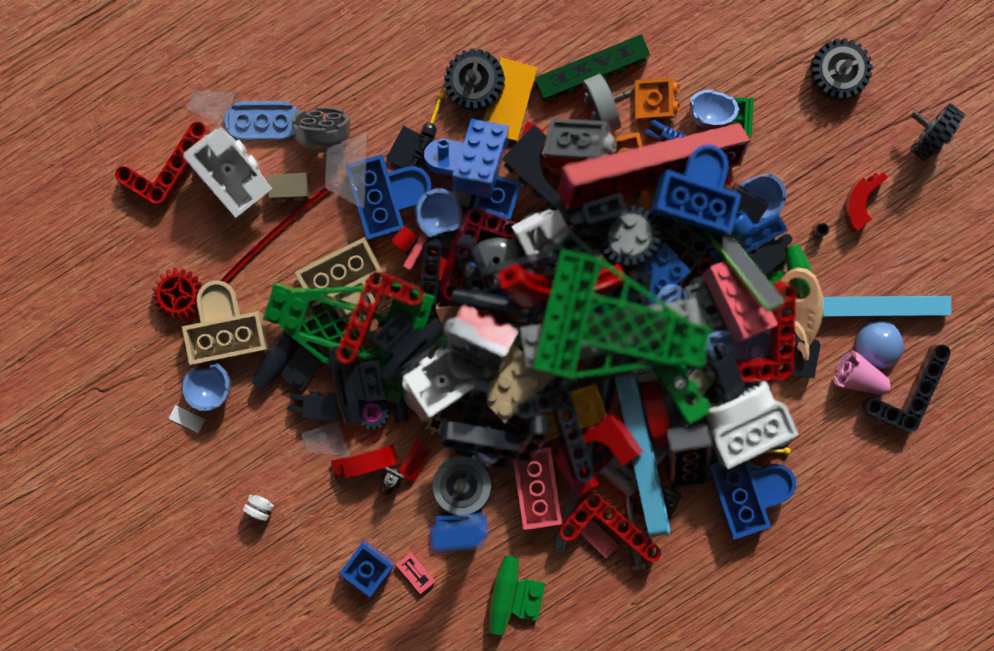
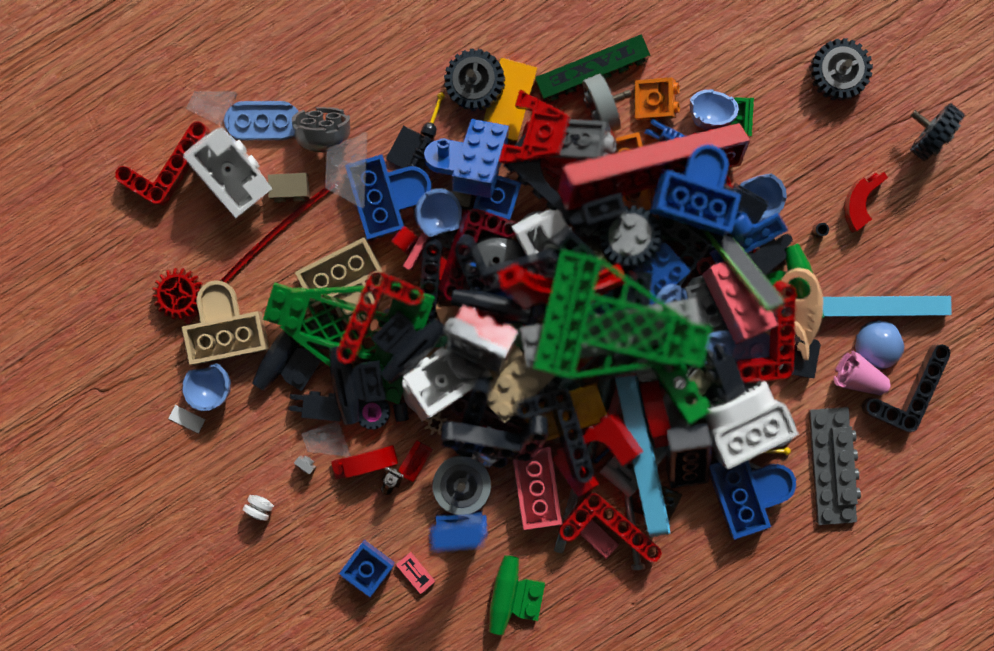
none -> light grey plate [294,455,316,475]
none -> red wing [499,90,570,164]
none -> dark grey plate [809,407,861,525]

